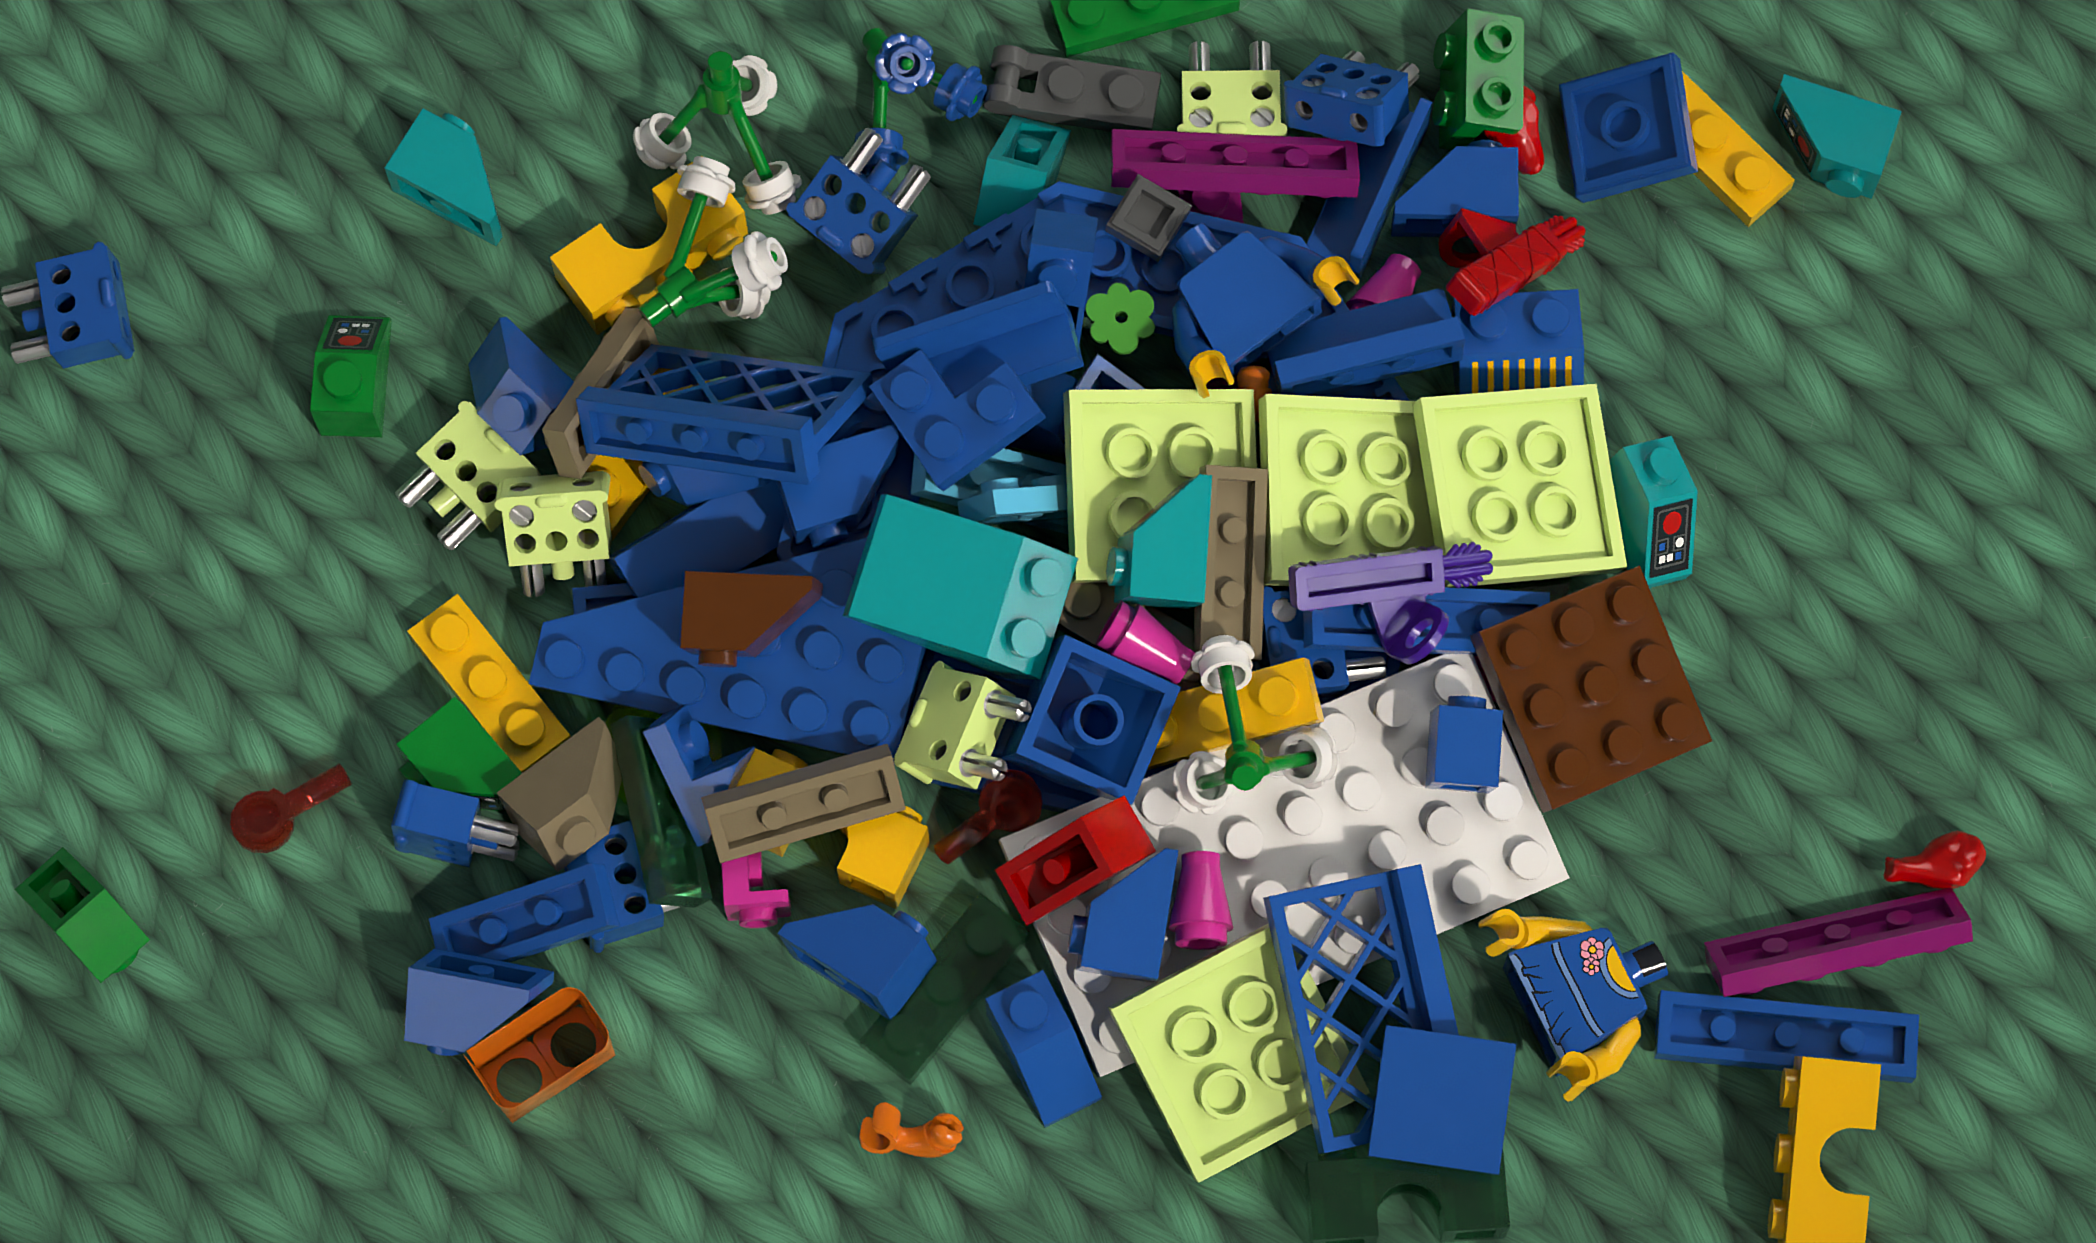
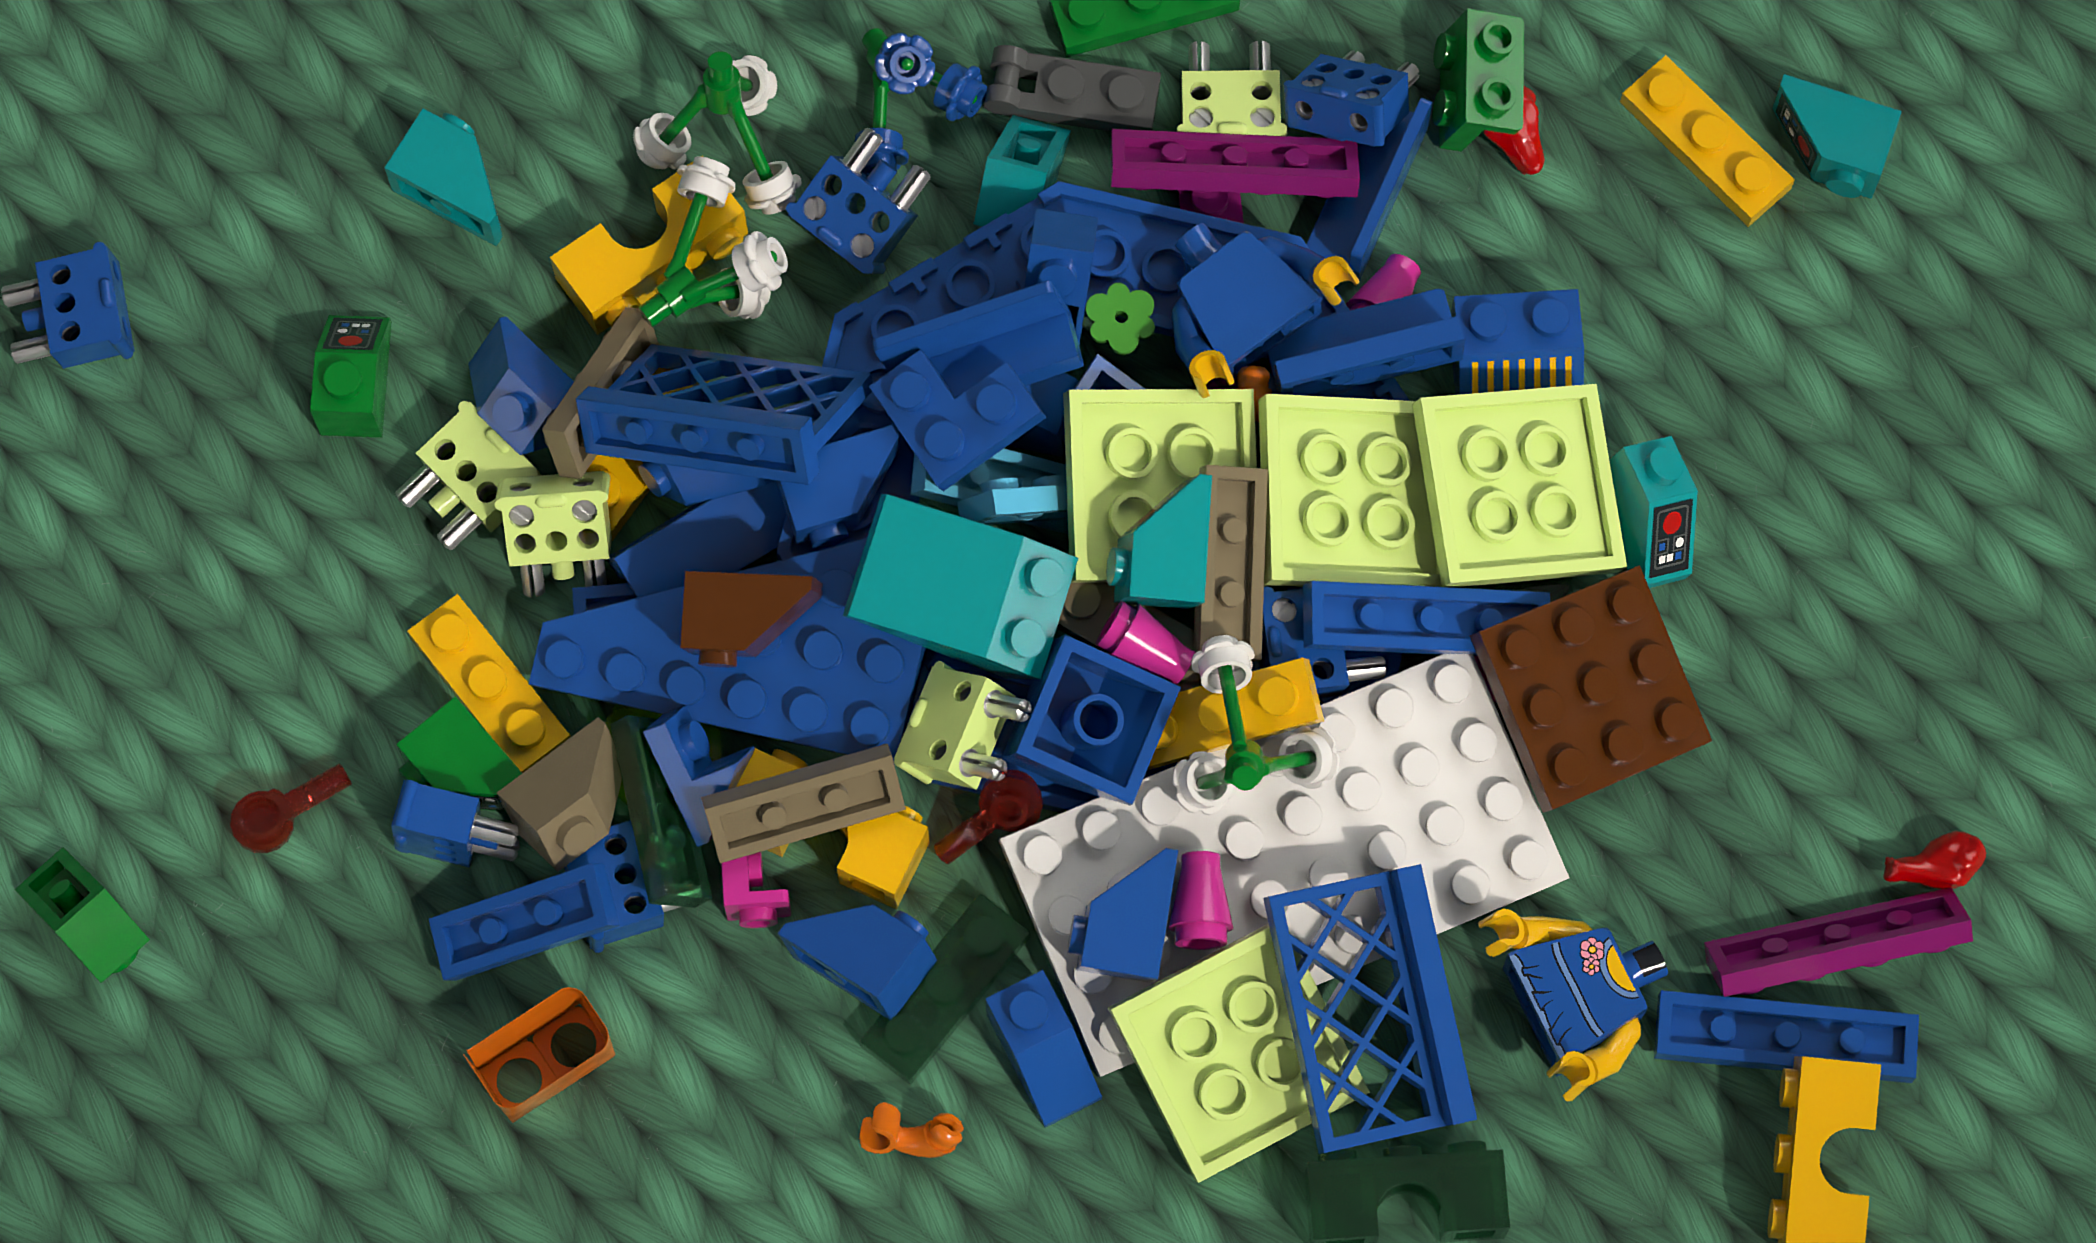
blue slope [404,949,554,1056] -> none
red slope [995,795,1157,926] -> none
dark grey tile [1105,174,1192,262] -> none
piece [1288,542,1493,664] -> none
blue tile [1367,1025,1516,1175] -> none
blue slope [1391,140,1519,238] -> none
blue brick [1425,696,1503,793] -> none
red piece [1439,208,1586,316] -> none
blue tile [1559,52,1698,203] -> none

